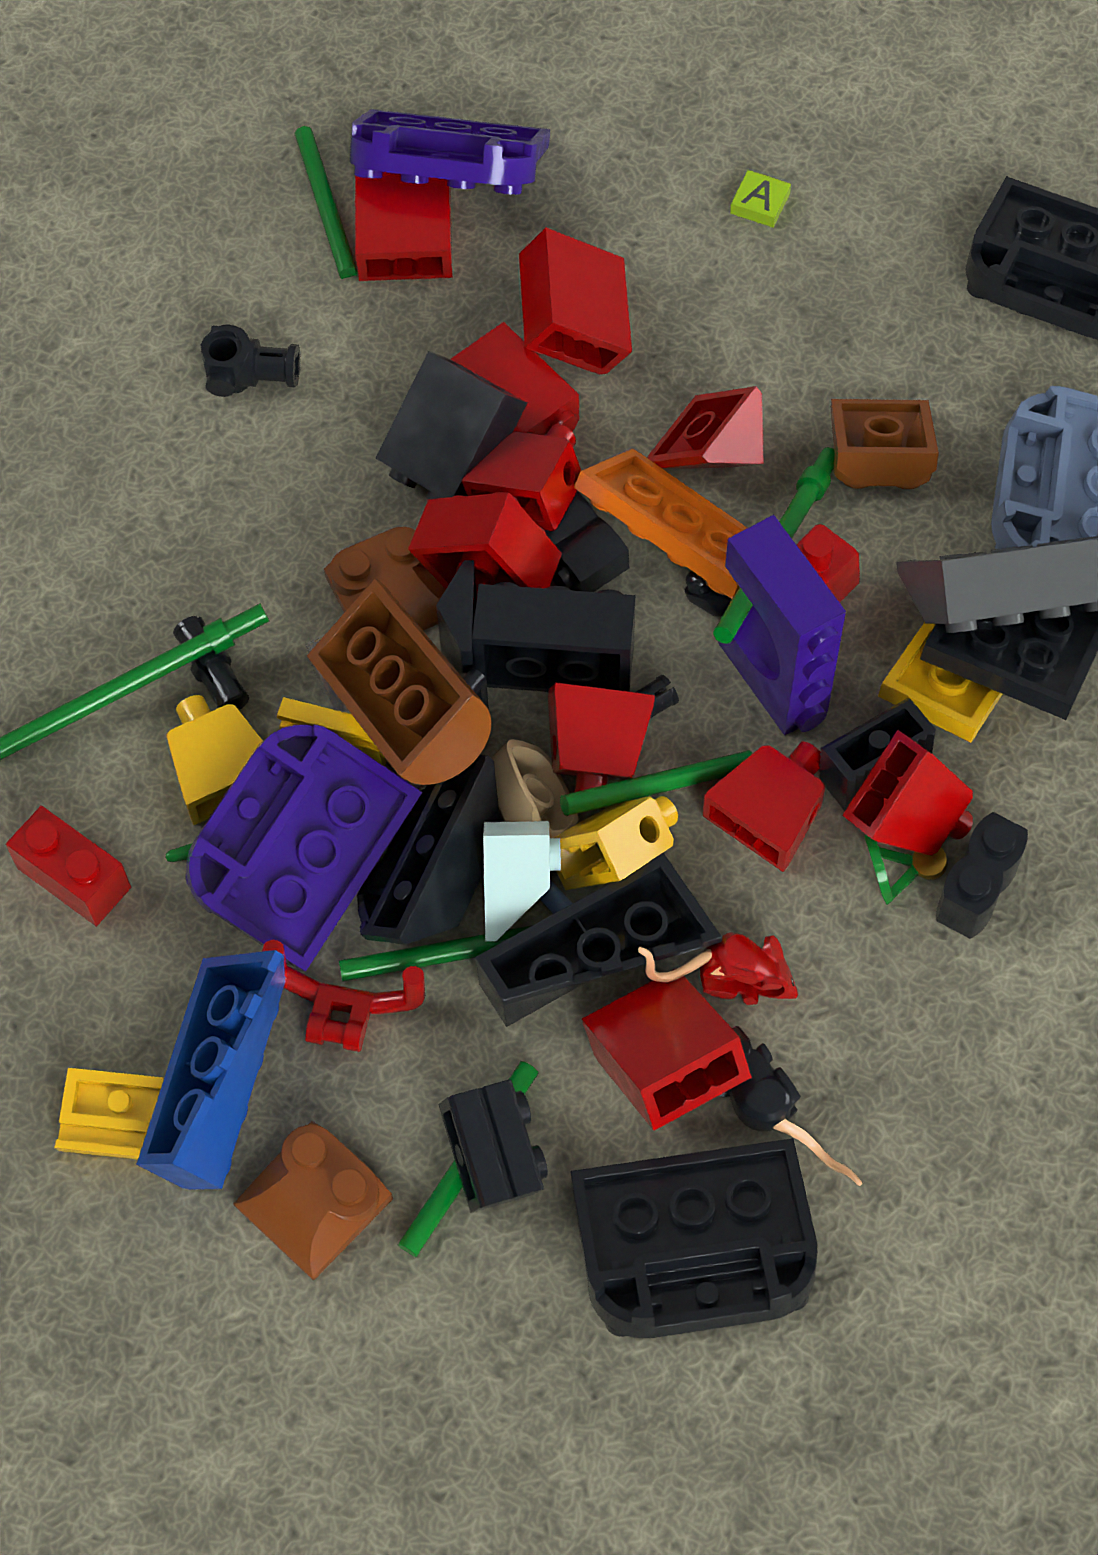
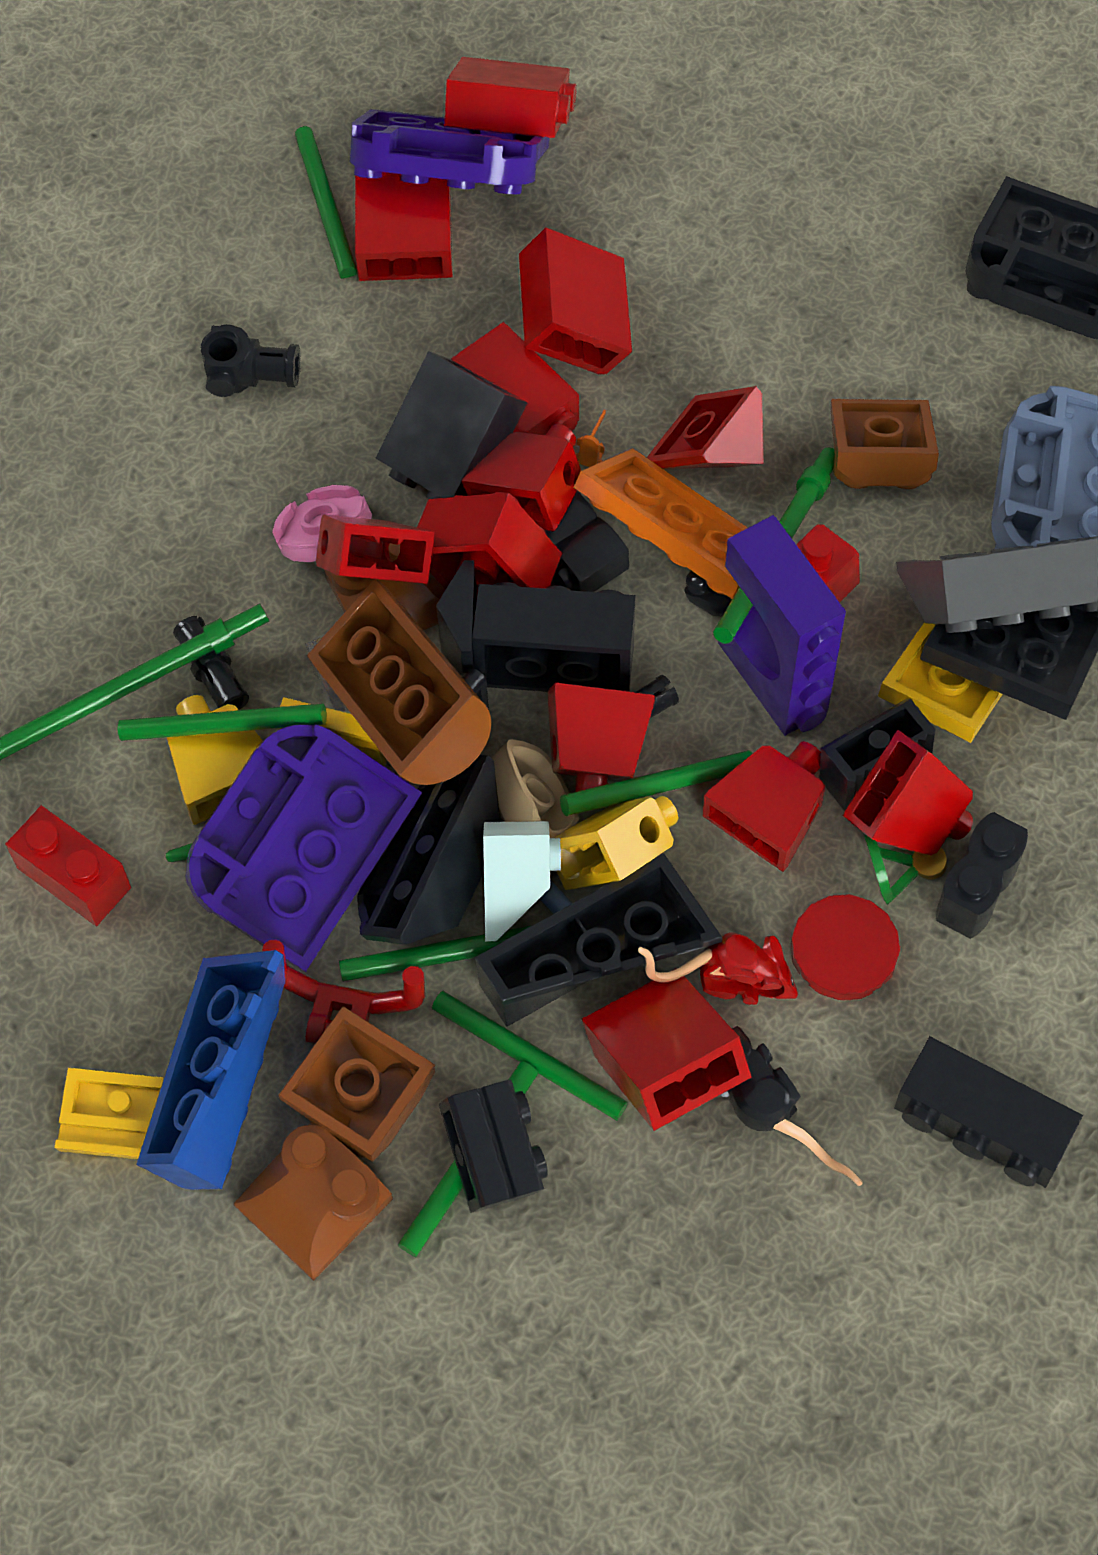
black plate [570,1138,818,1339] -> none
lime tile [730,170,791,228] -> none
none -> green bar [117,703,327,741]
none -> bright pink tile [272,485,372,562]
none -> dark orange slope [278,1006,435,1162]
none -> red torso [316,514,435,584]
none -> green bar [432,991,628,1121]
none -> red brick [444,56,576,138]
none -> orange piece [576,410,606,467]
none -> red tile [791,894,900,1000]
none -> black brick [894,1036,1083,1188]

